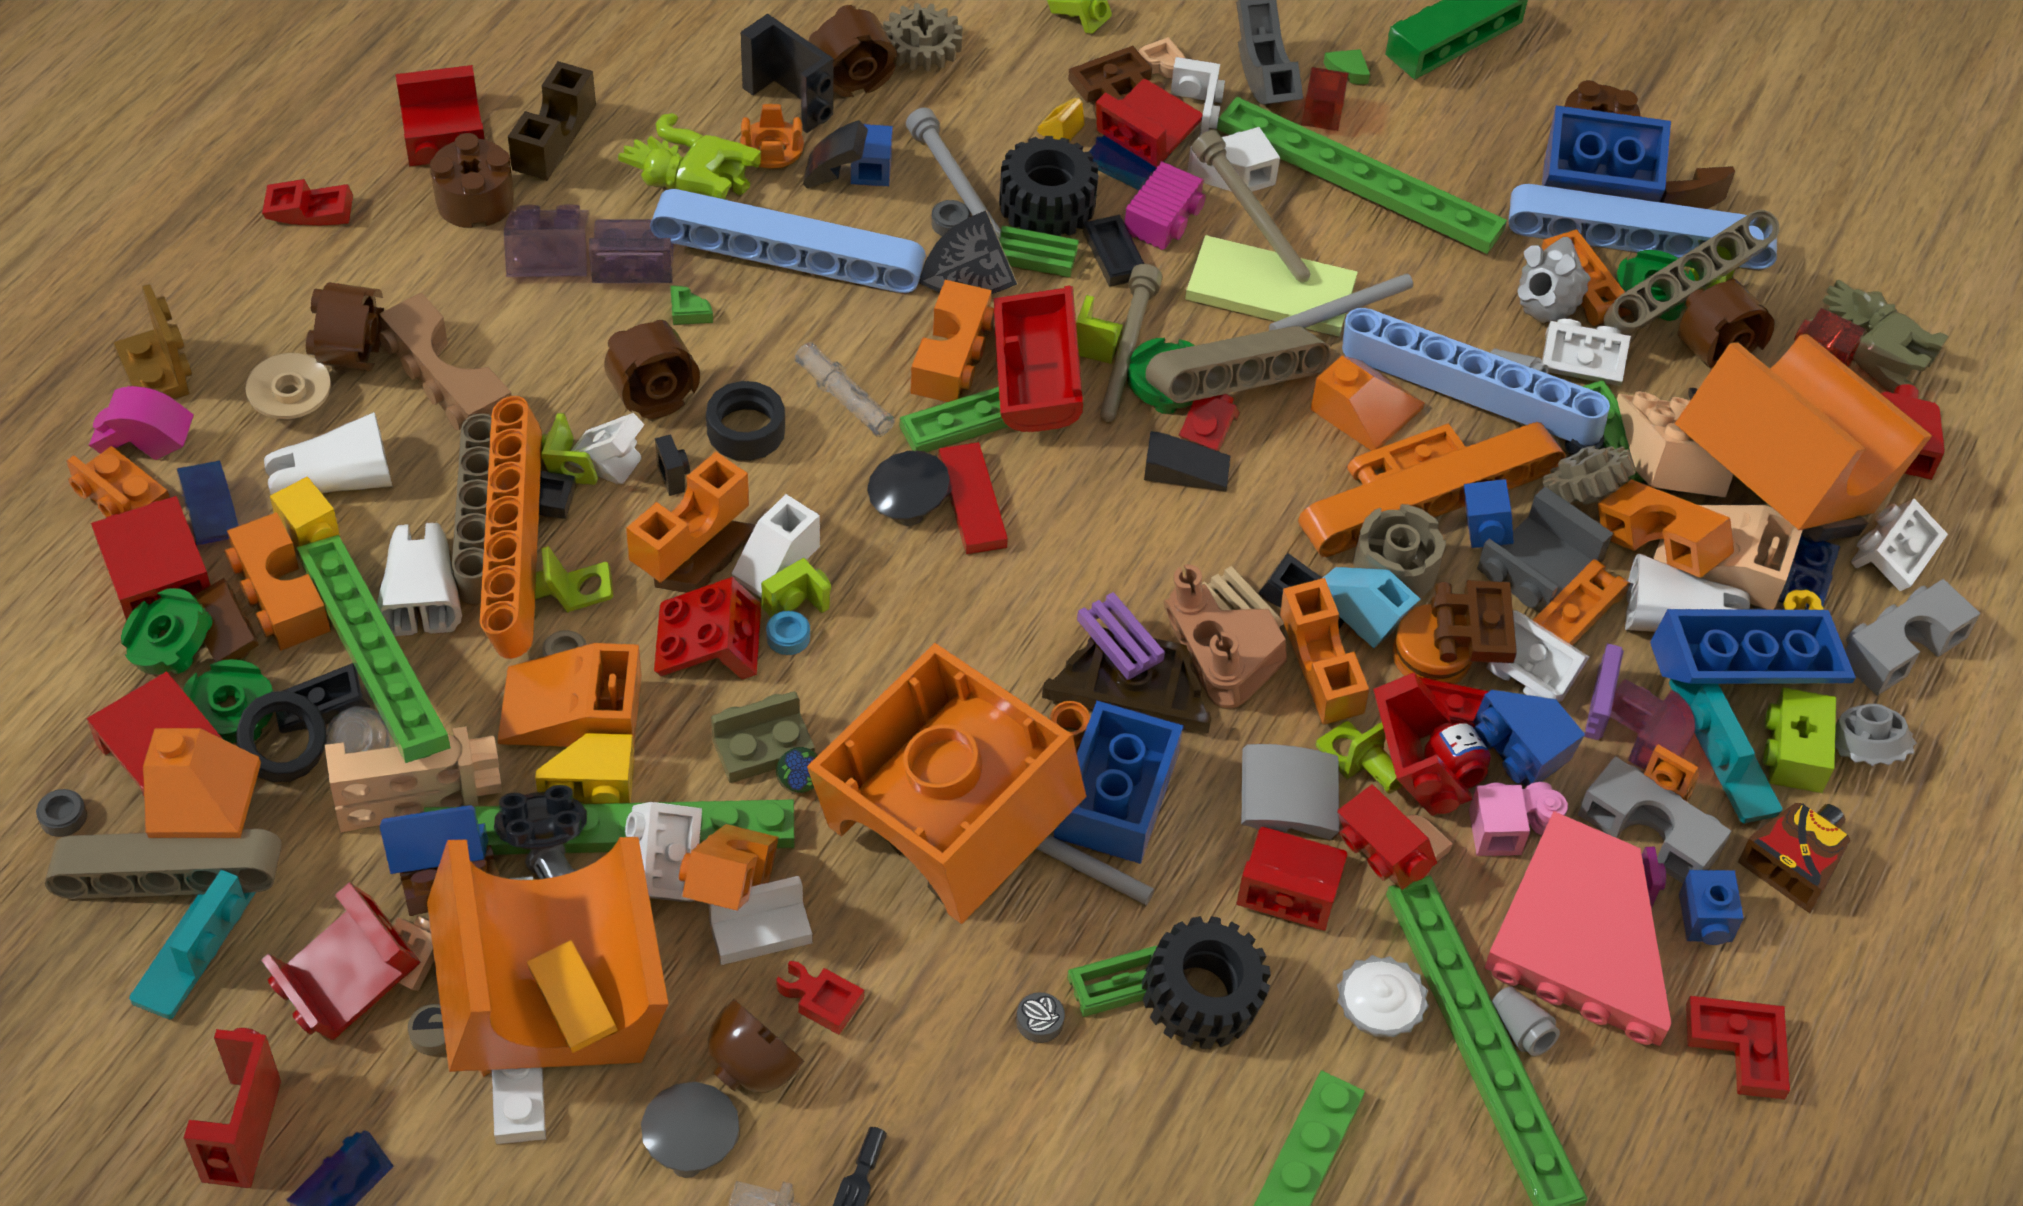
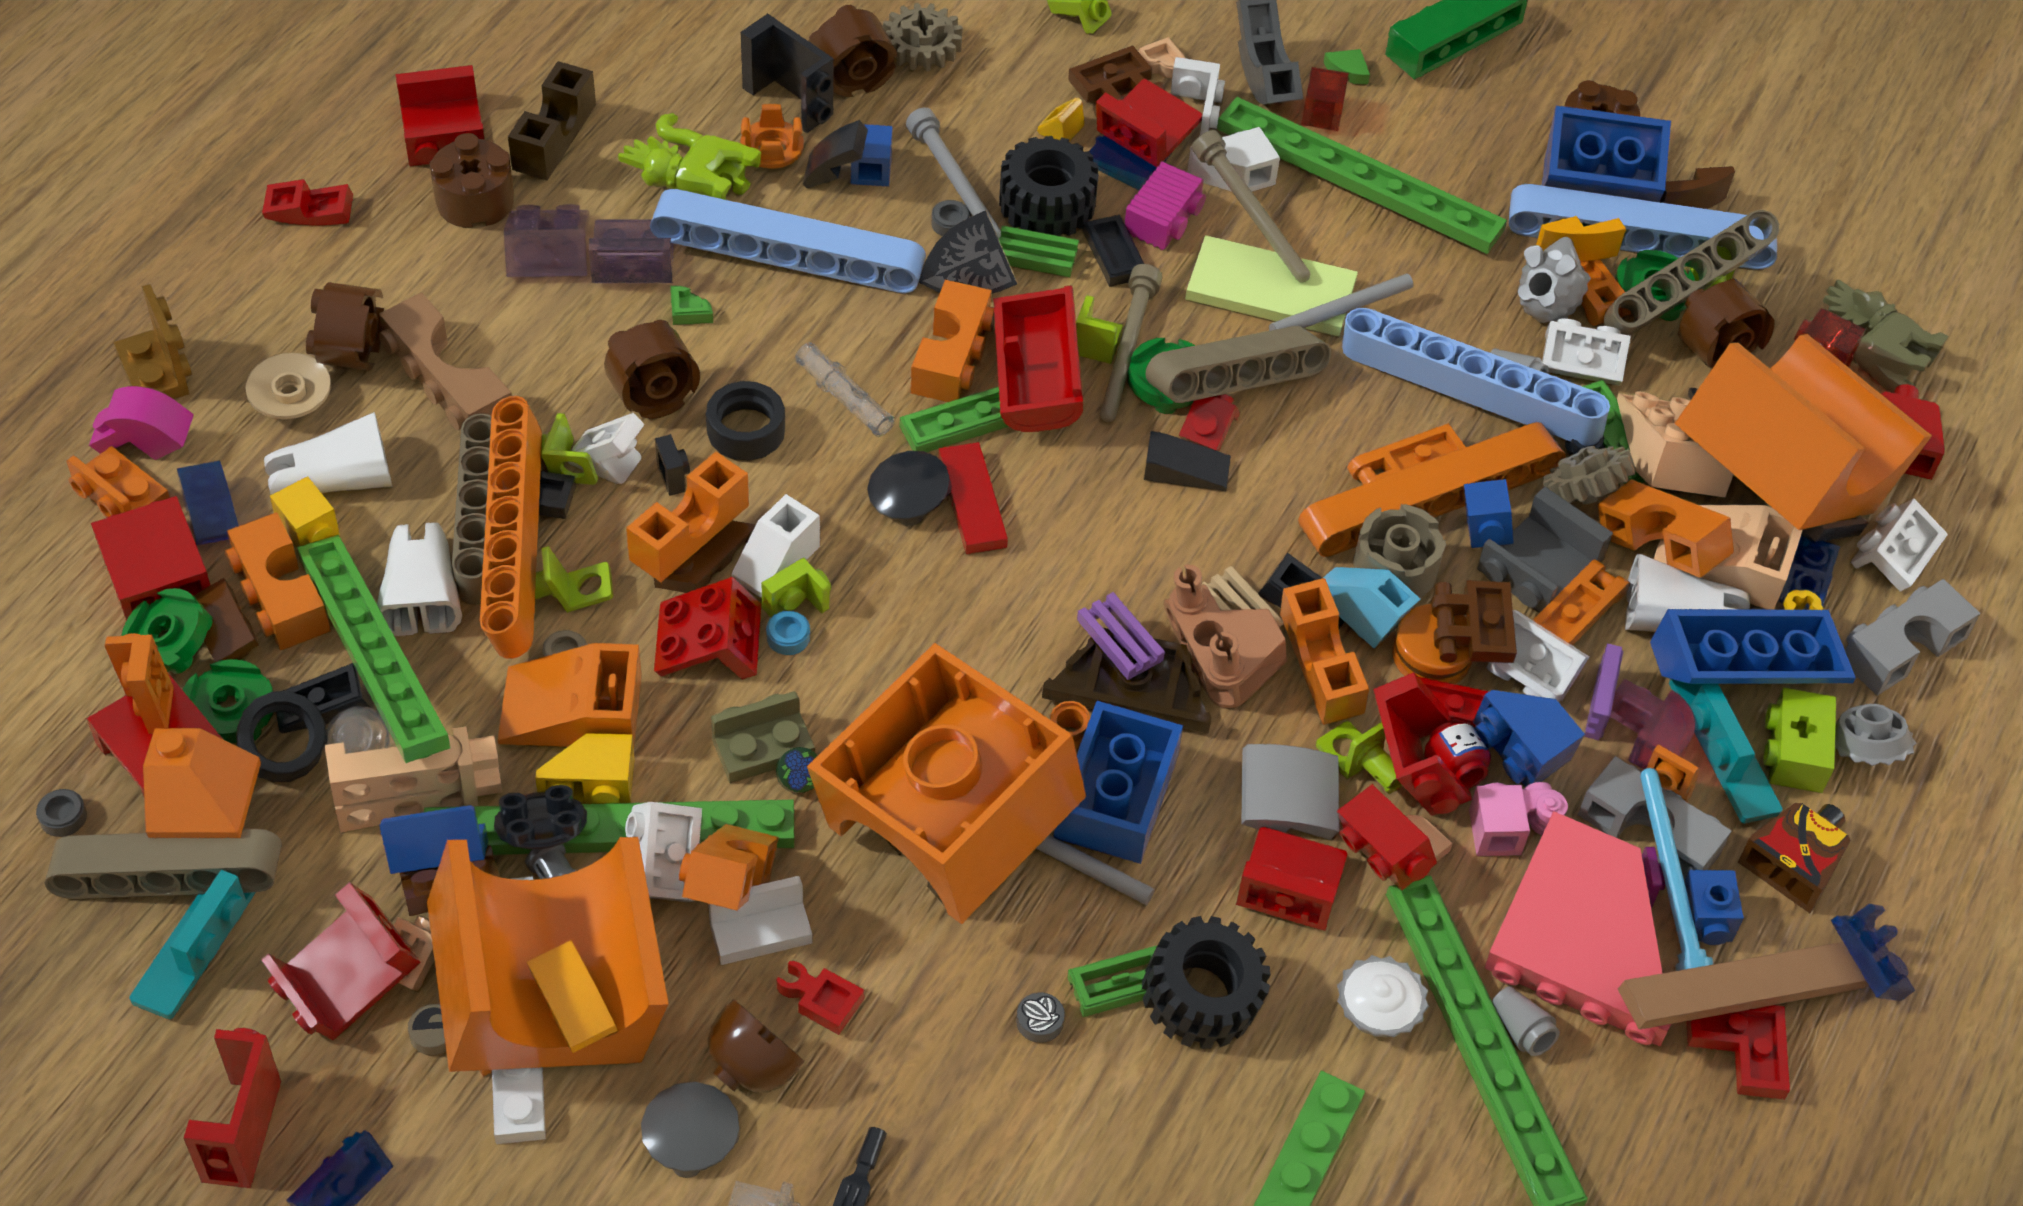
orange slope [1310,355,1425,451] -> none
none -> orange bracket [105,633,174,734]
none -> light orange slope [1536,216,1626,261]
none -> medium nougat tile [1618,941,1873,1030]
none -> medium azure piece [1640,768,1714,971]
none -> clear blue plate [1830,904,1916,1001]

